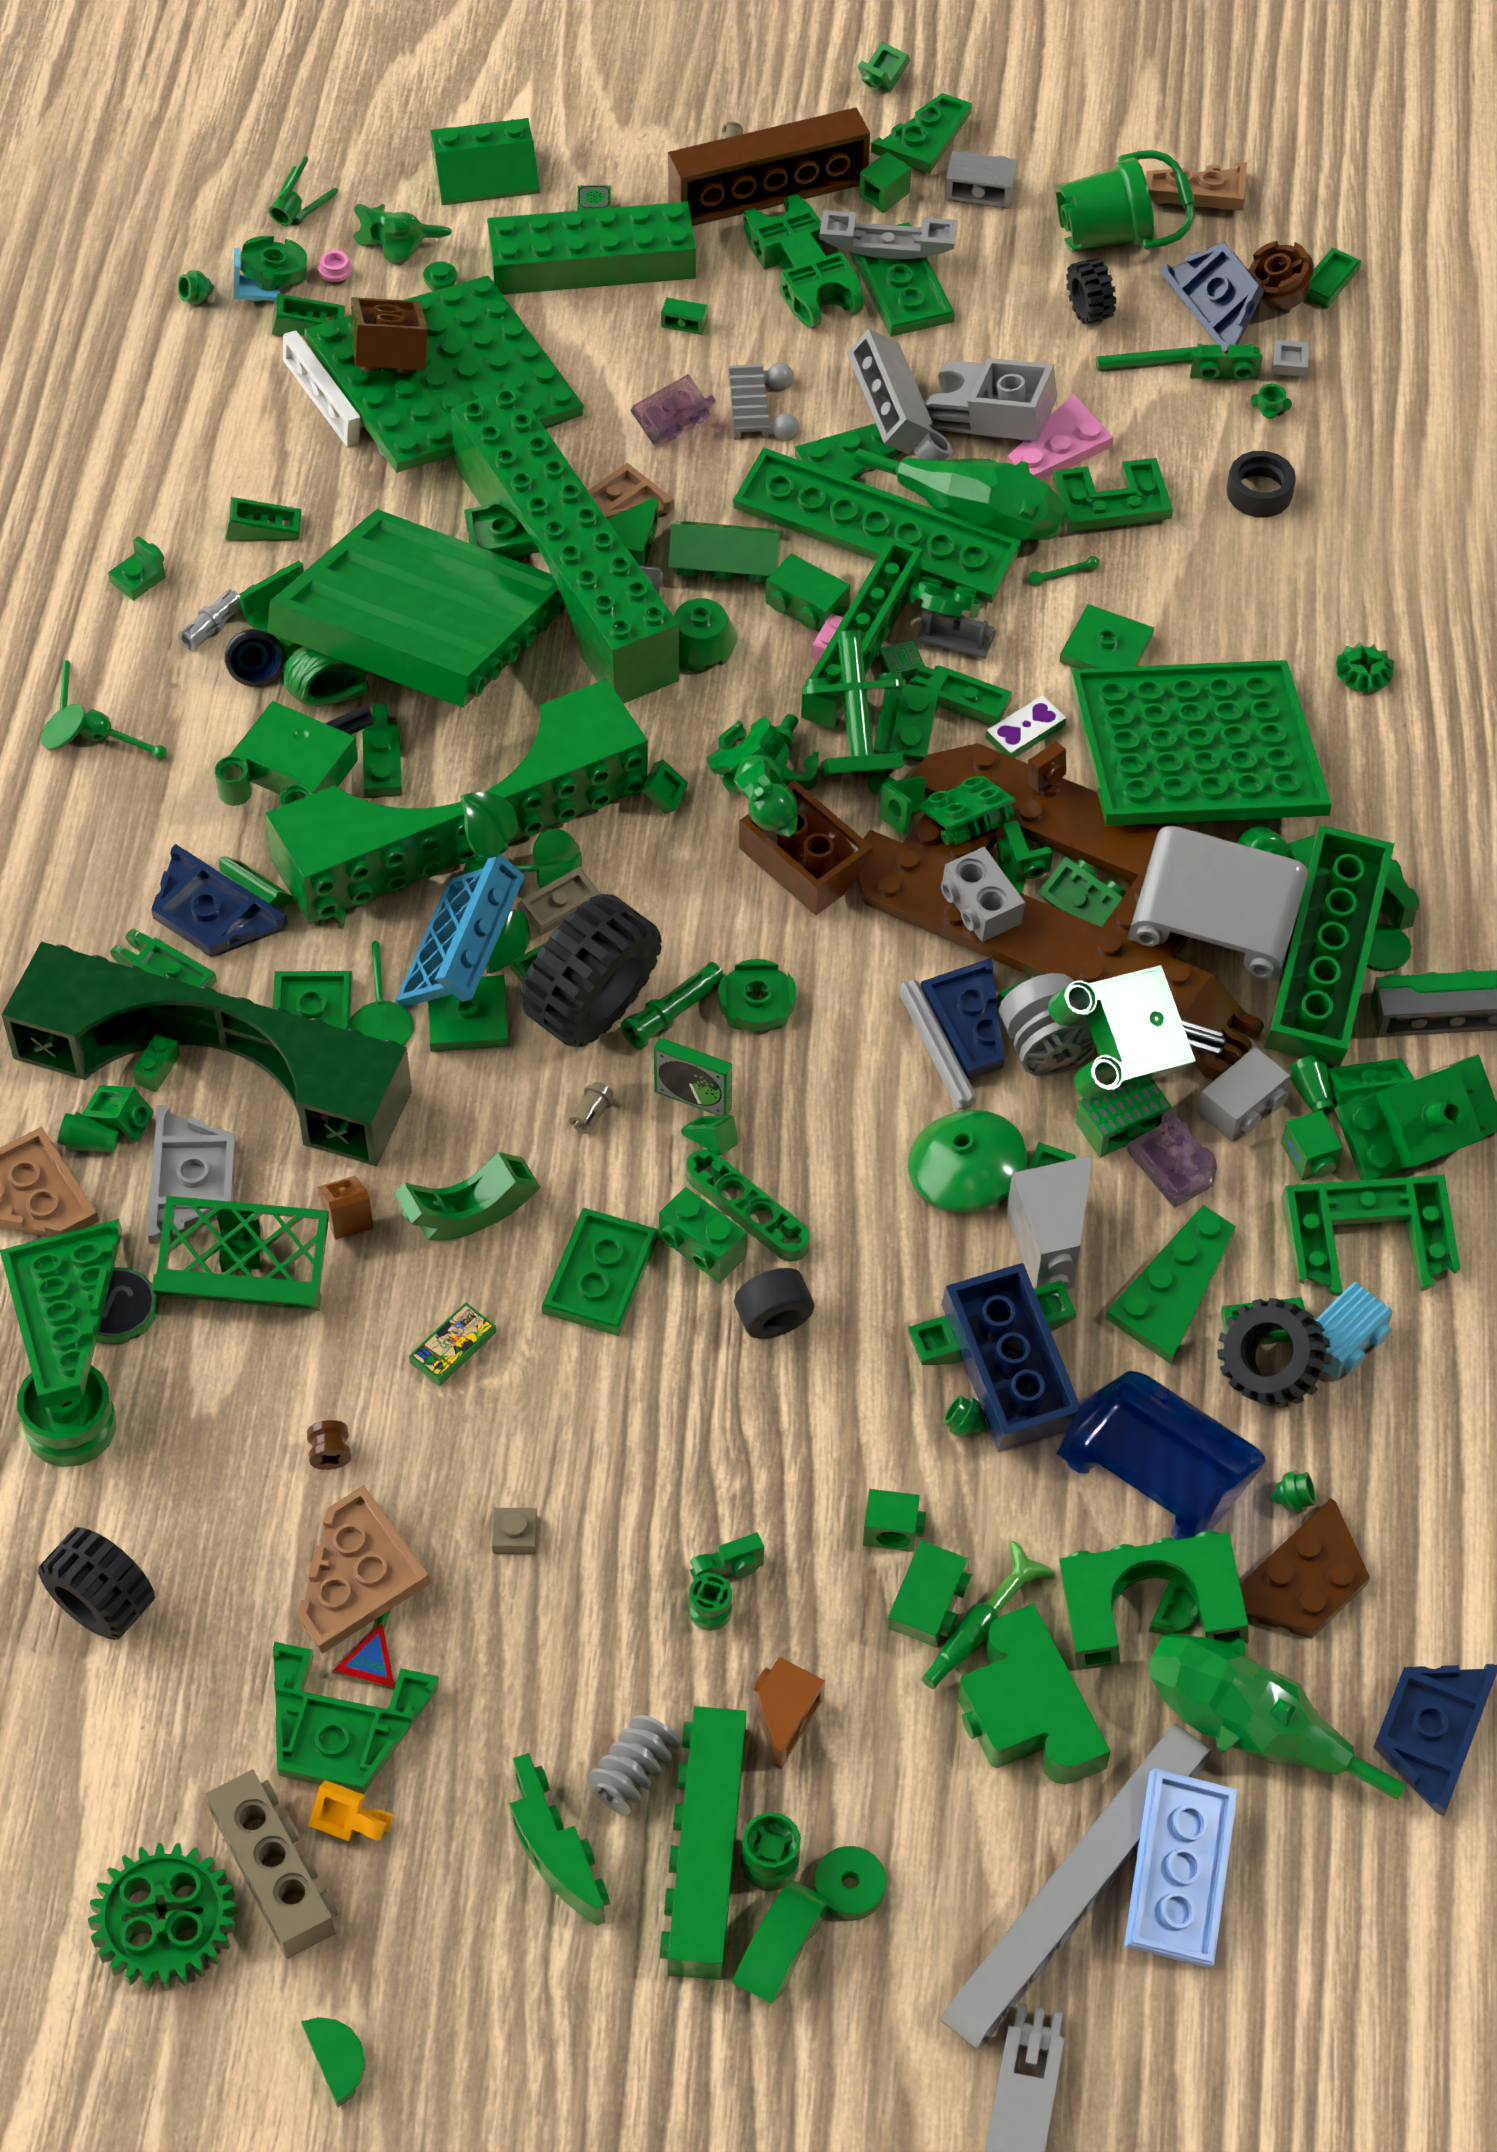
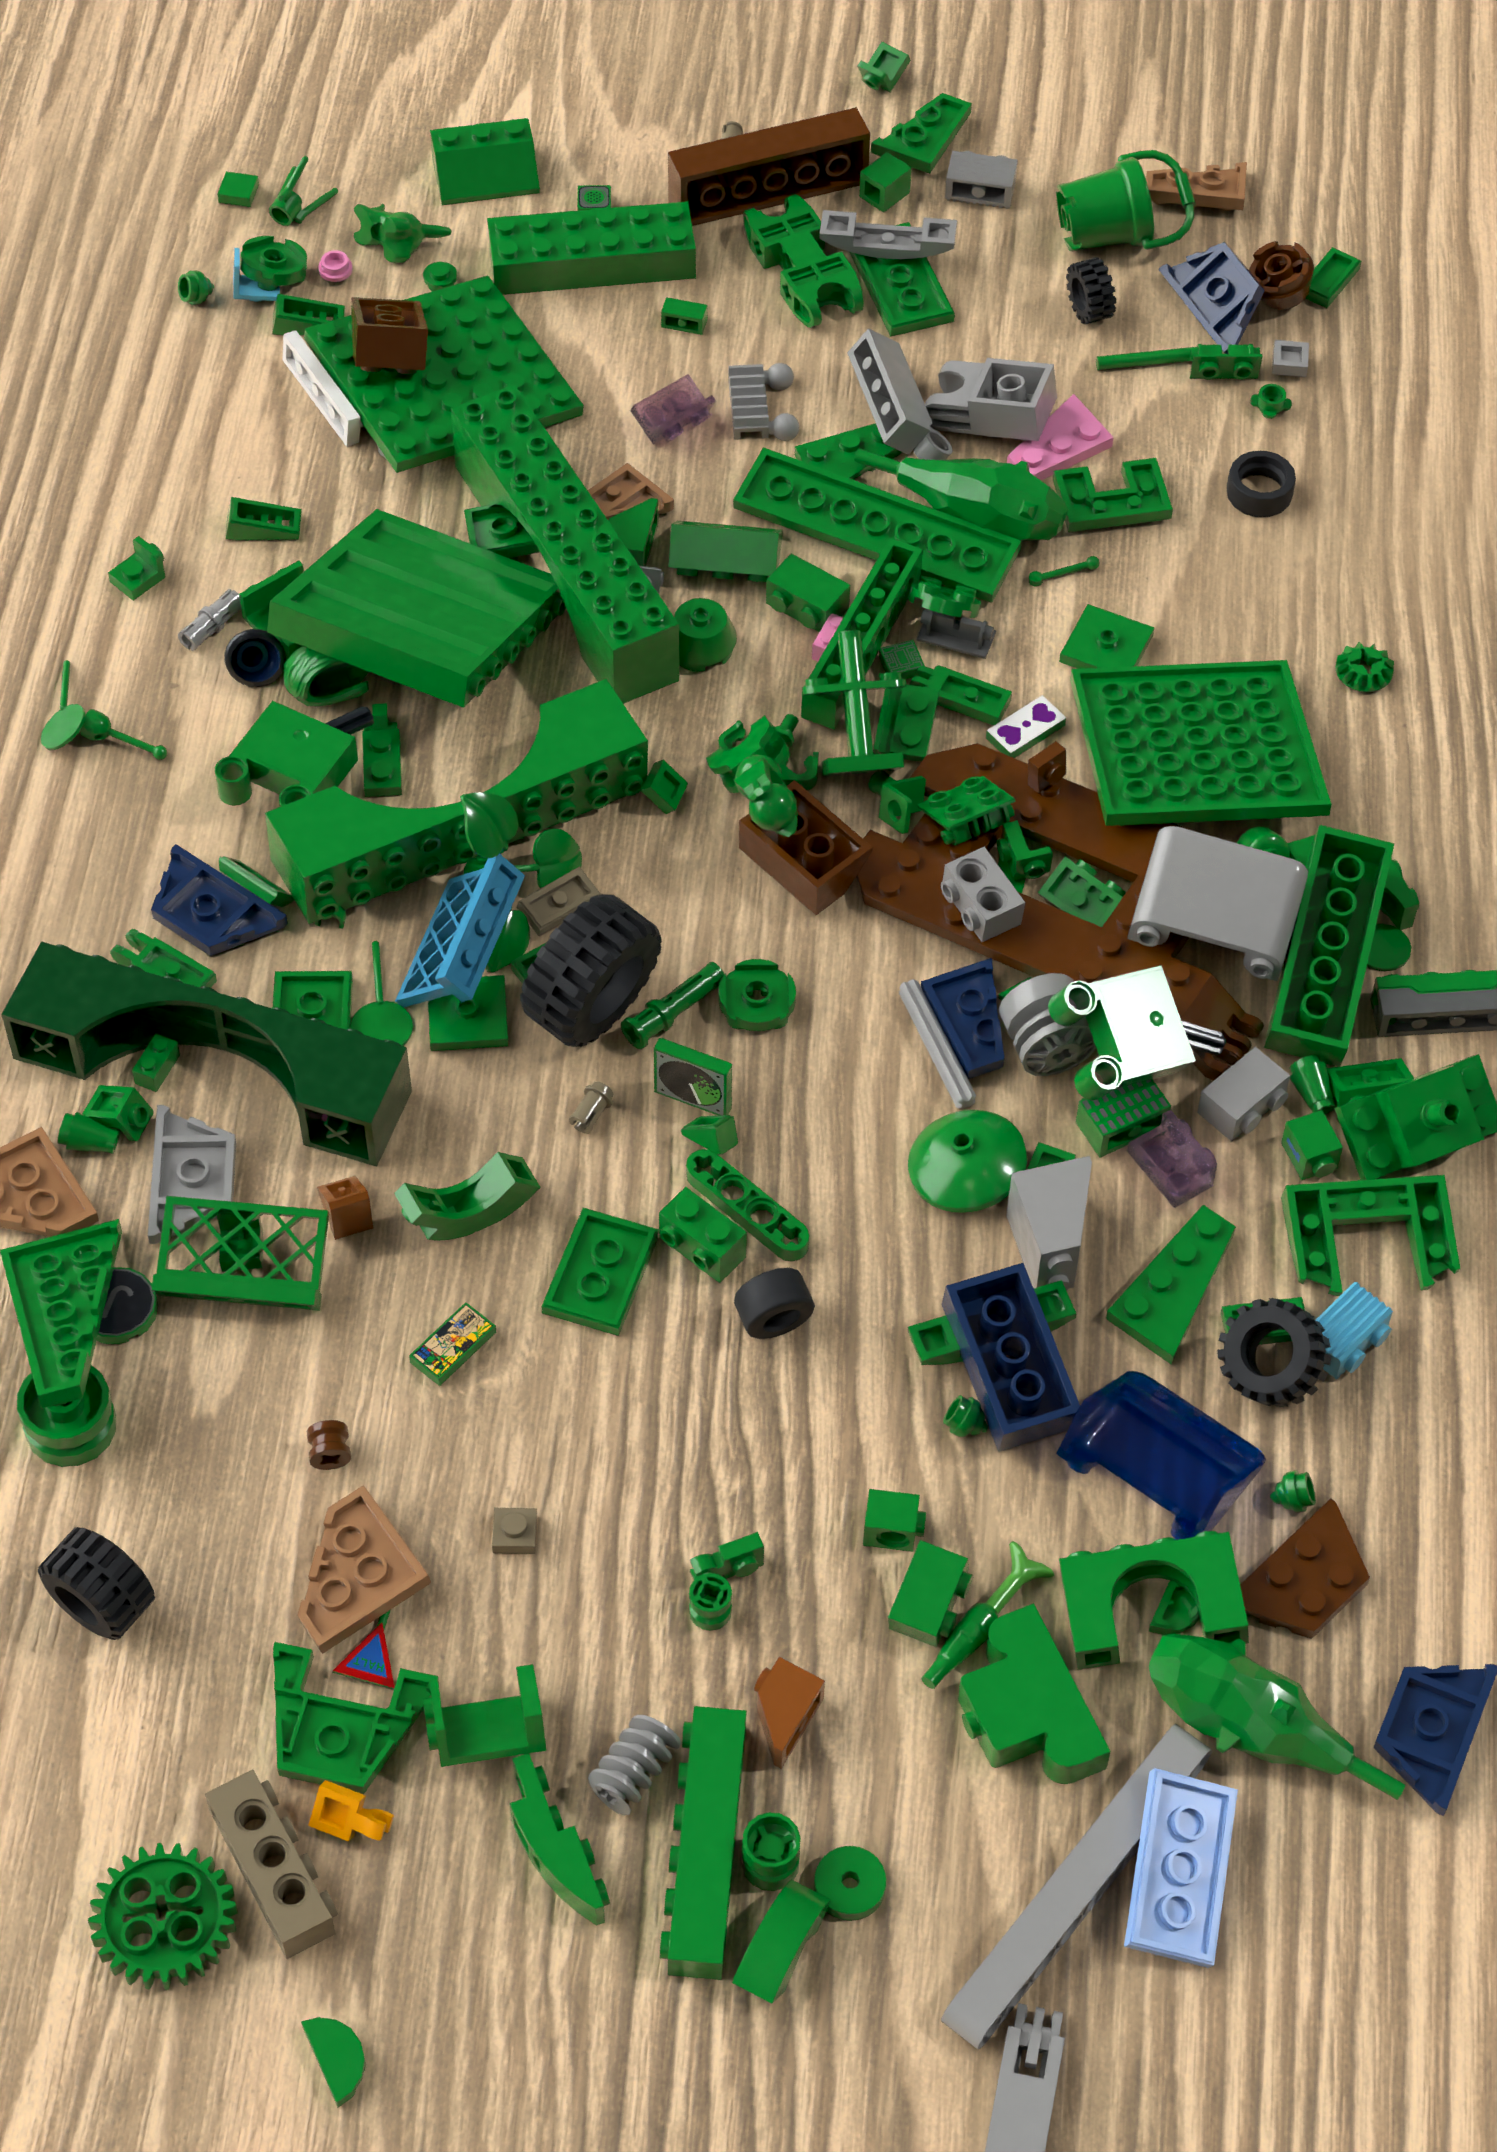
none -> green tile [217,171,259,207]
none -> green panel [423,1664,547,1767]

